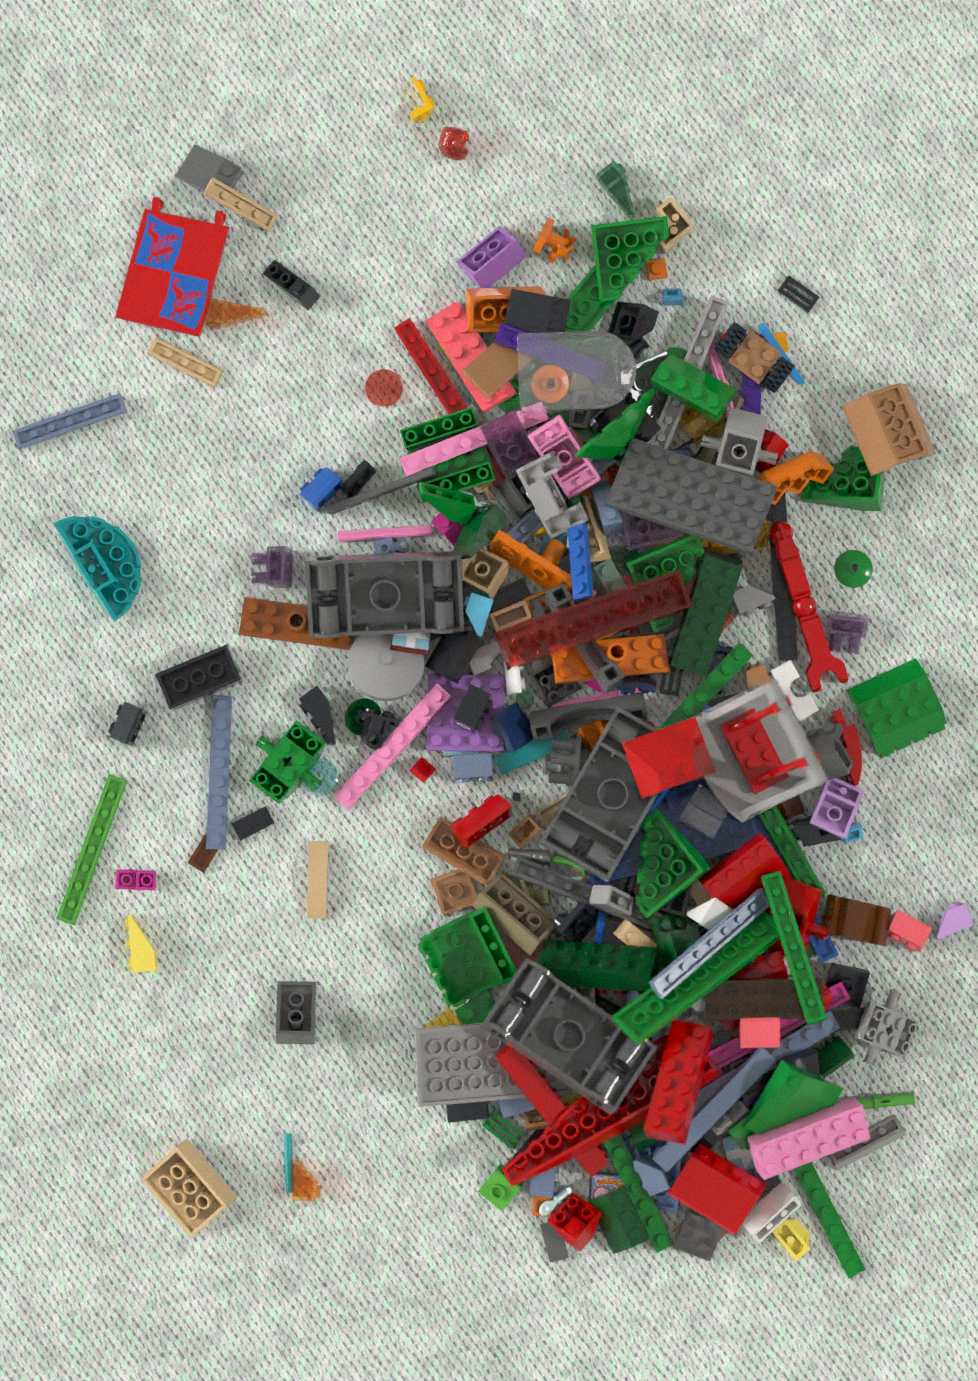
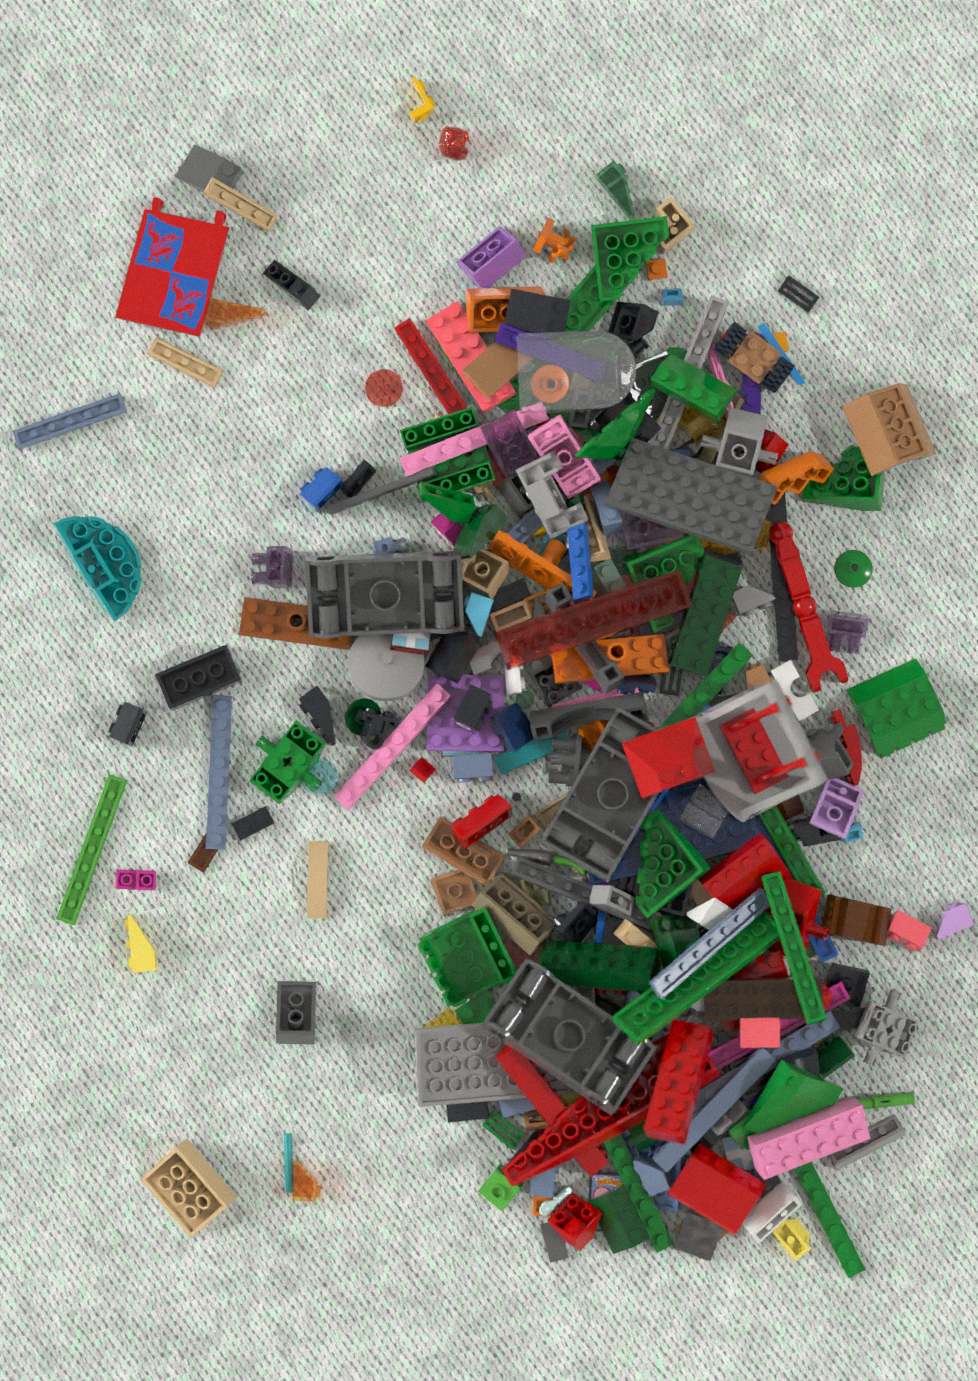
bright pink axle [338,525,432,542] -> none

